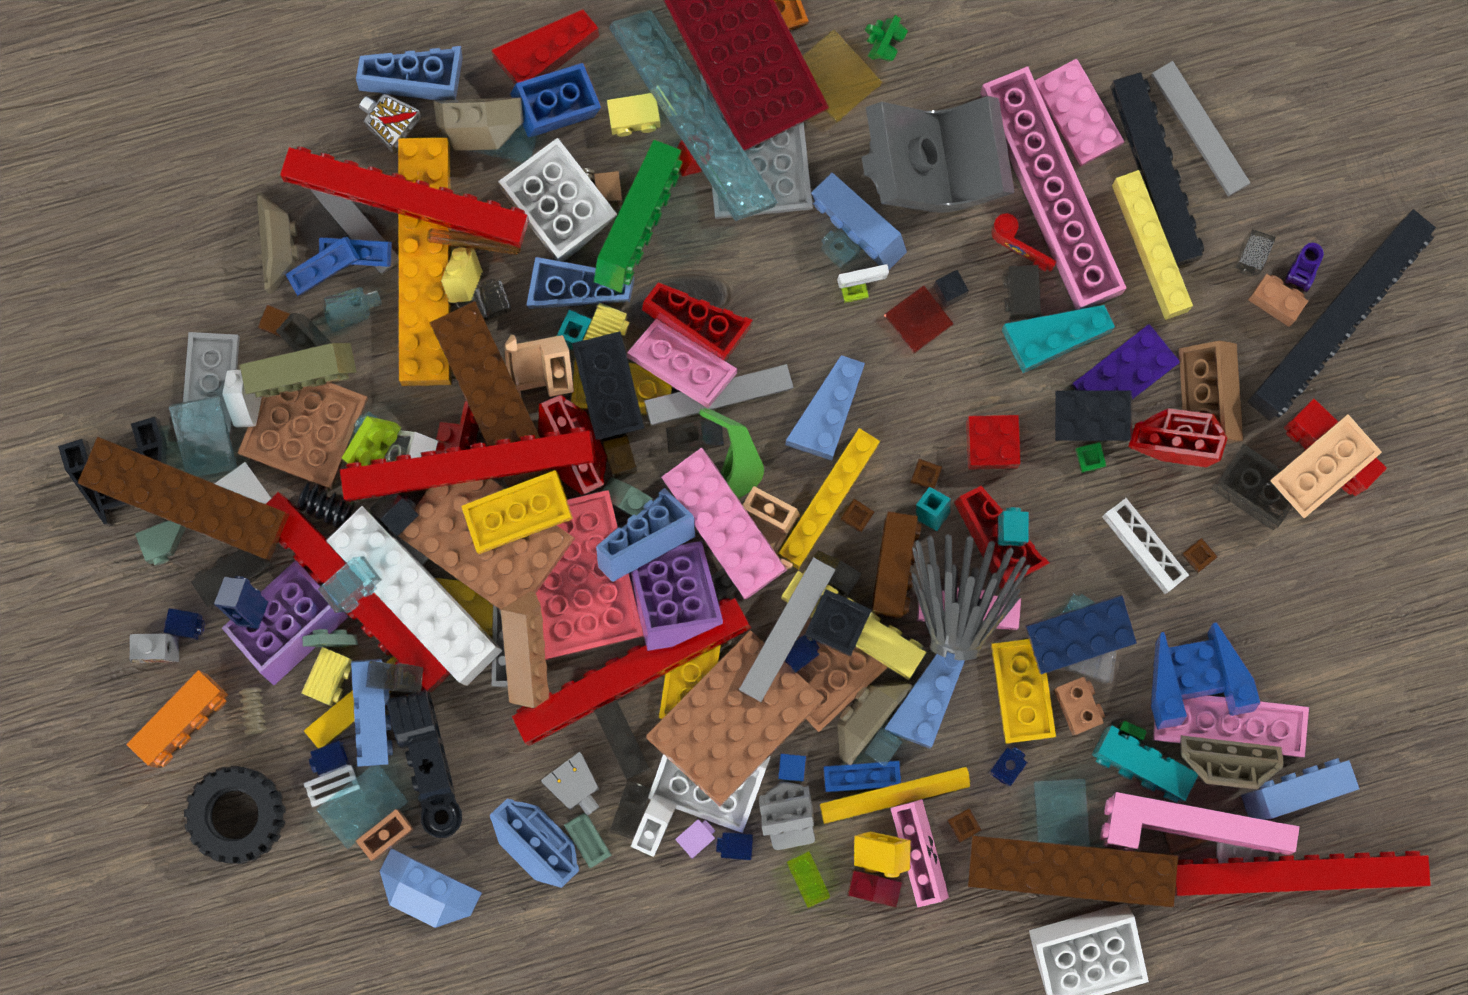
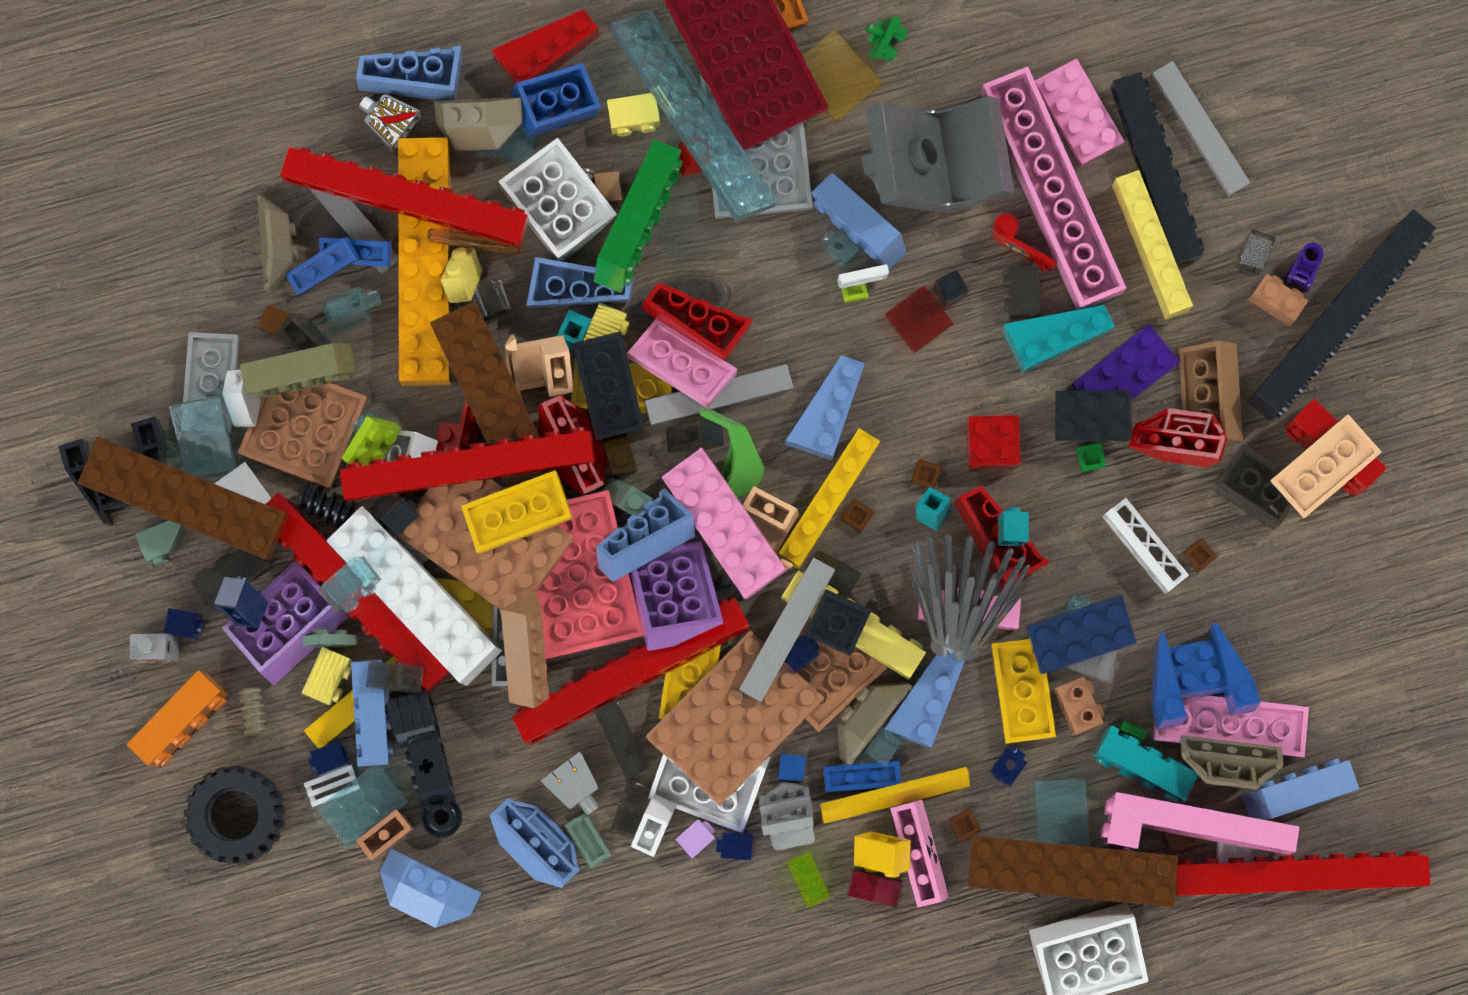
reddish brown brick [871,512,921,620] -> none

